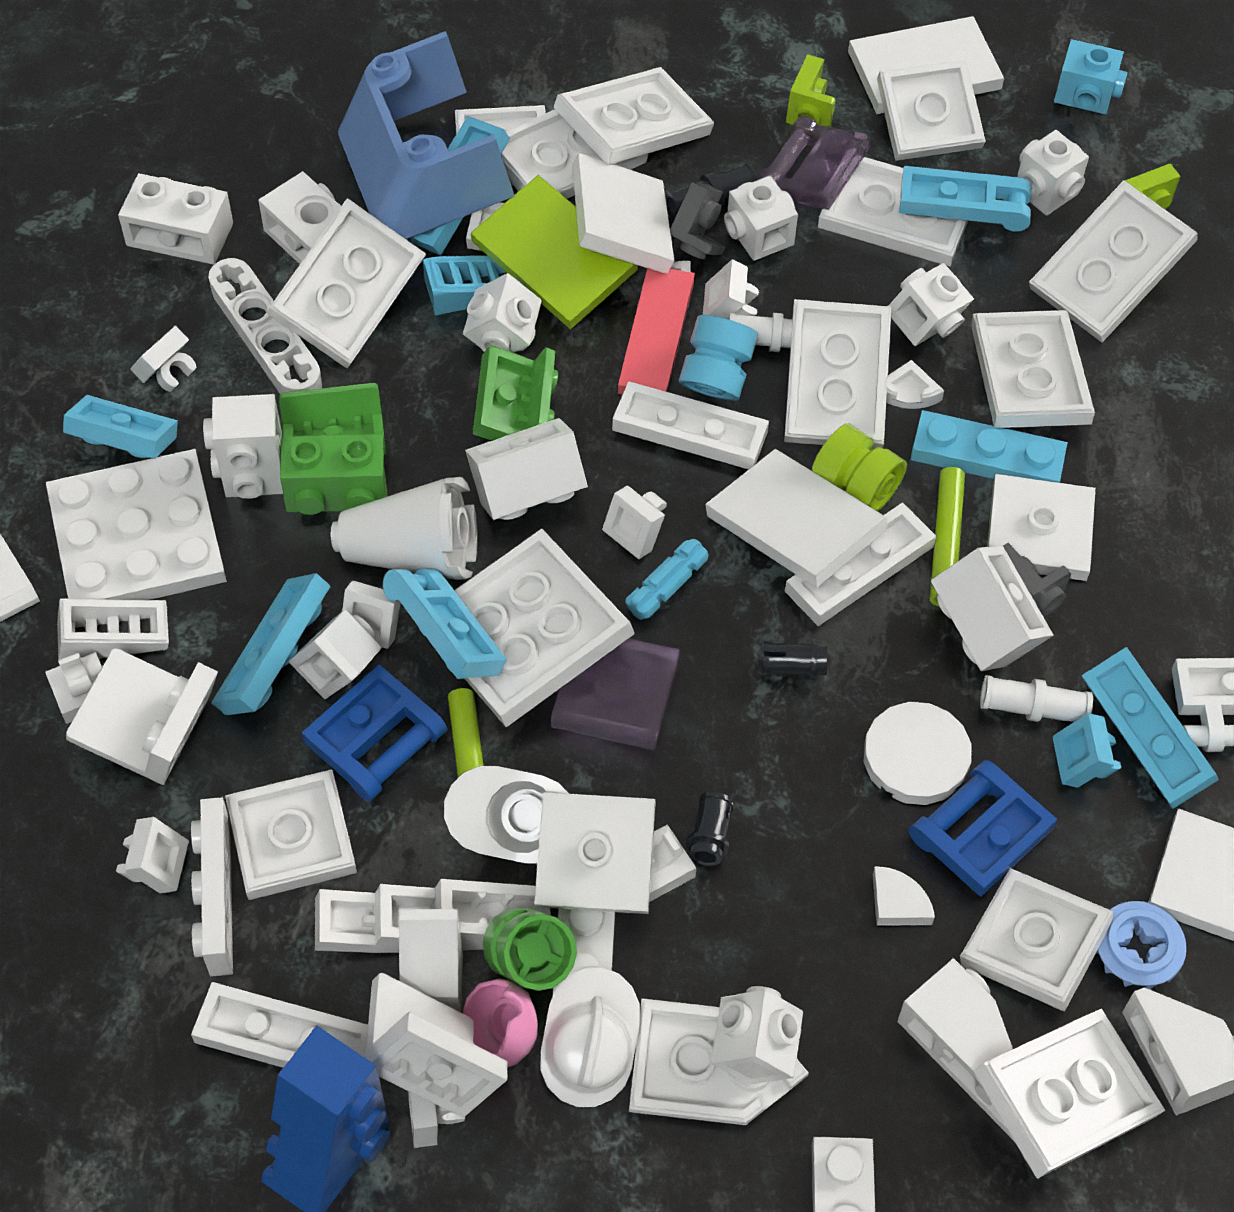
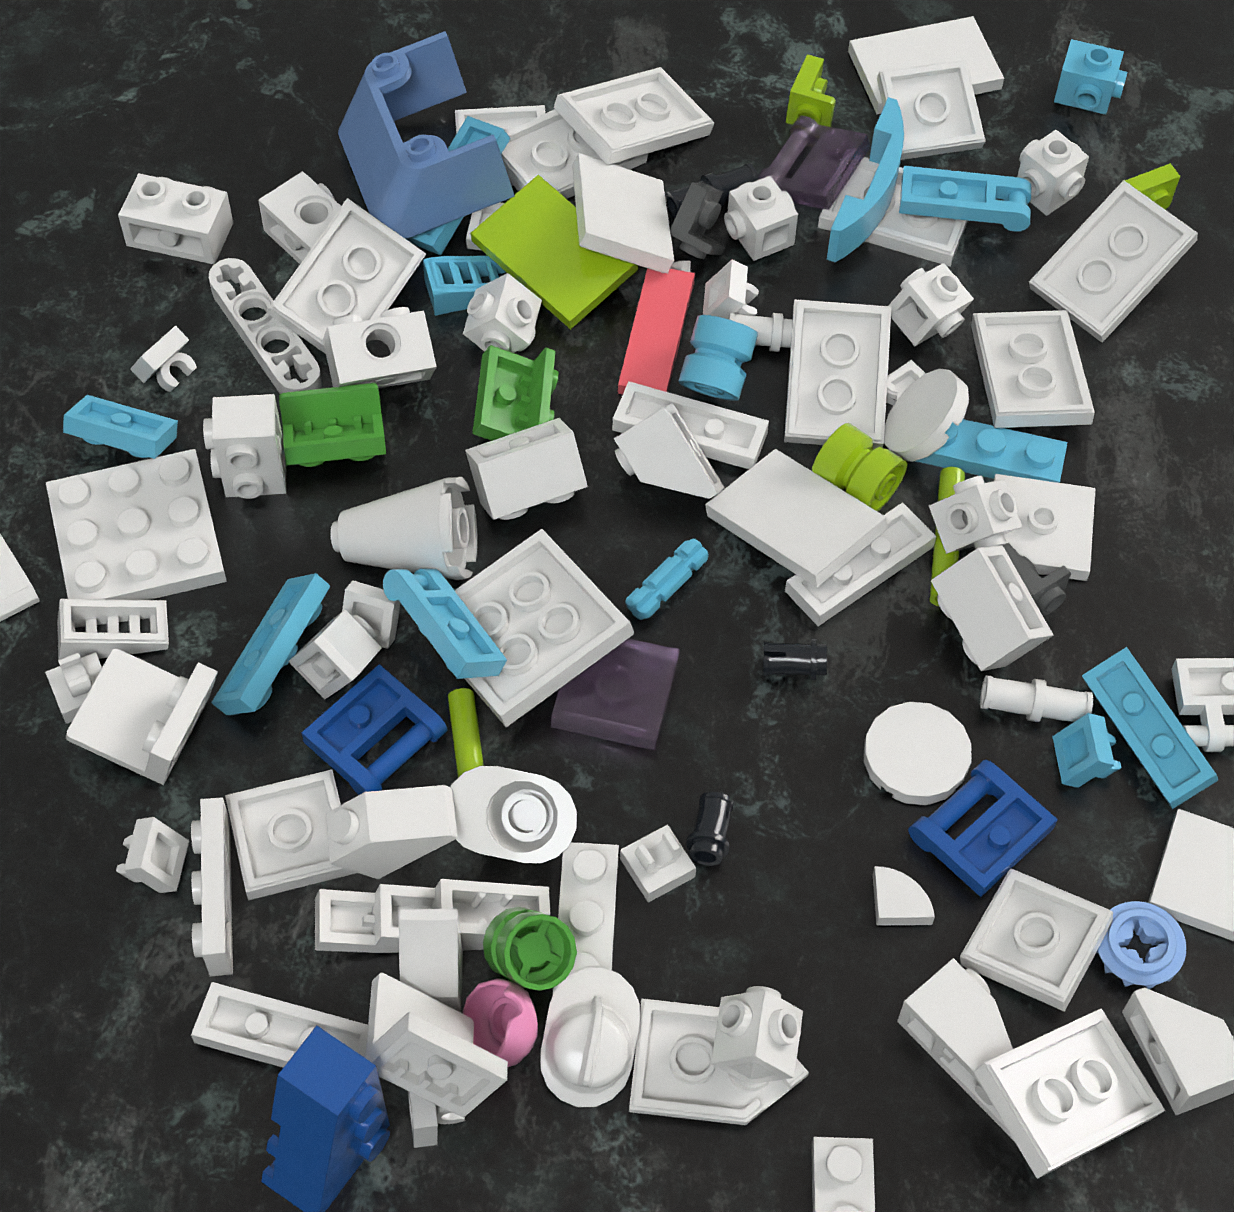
bright green bracket [280,434,388,515] -> none
white plate [534,792,656,914] -> none
white tile [602,485,667,559] -> none
none -> white brick [323,307,437,388]
none -> white slope [326,785,458,879]
none -> white slope [614,403,725,499]
none -> medium azure slope [827,97,904,262]
none -> white tile [884,369,969,462]
none -> white brick [929,475,1022,554]

